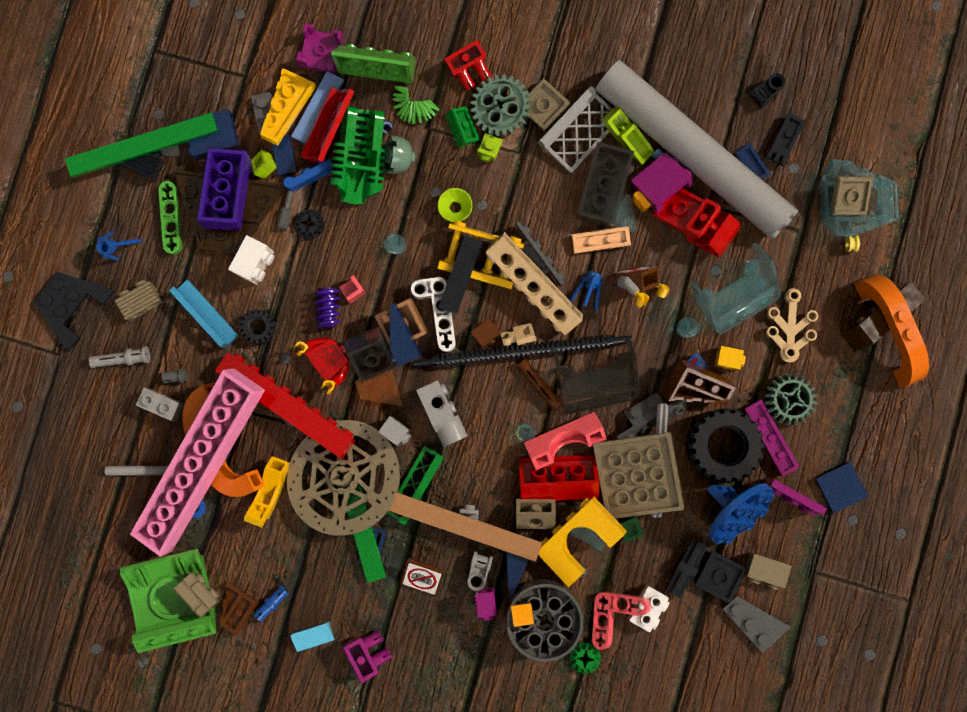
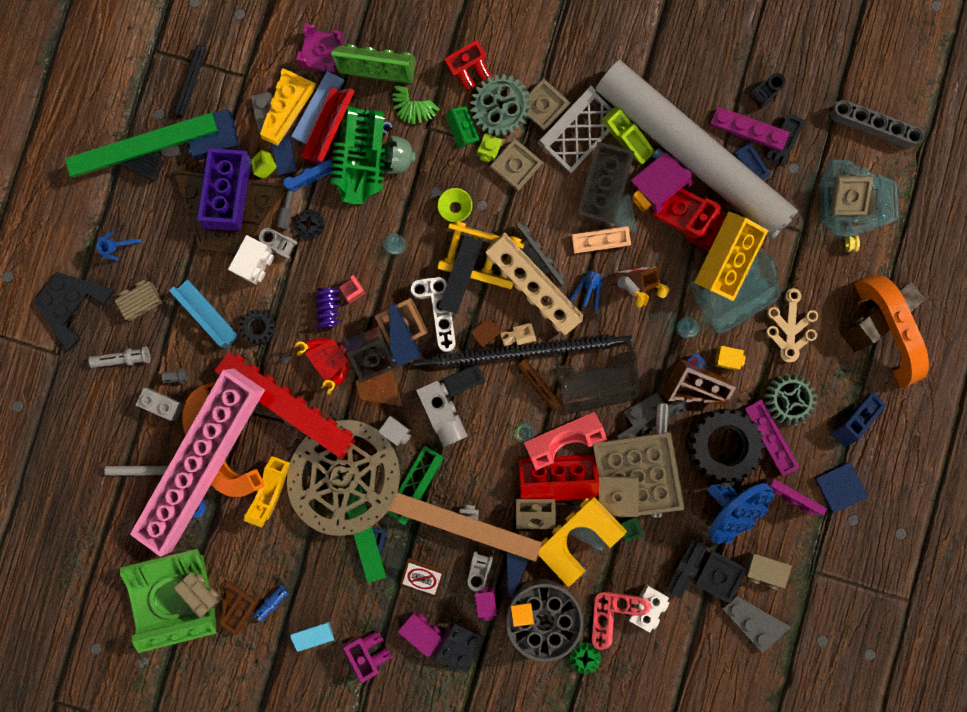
bright green beam [158,181,182,255] -> none
none -> black axle [174,45,207,117]
none -> light grey piece [259,228,298,259]
none -> magenta piece [398,611,443,657]
none -> black plate [432,621,484,672]
none -> black tile [443,364,486,397]
none -> dark tan plate [490,138,543,192]
none -> dark tan plate [599,476,639,517]
none -> yellow brick [694,212,768,301]
none -> magenta plate [710,107,790,152]
none -> dark grey beam [830,100,924,149]
none -> dark blue slope [831,392,886,447]

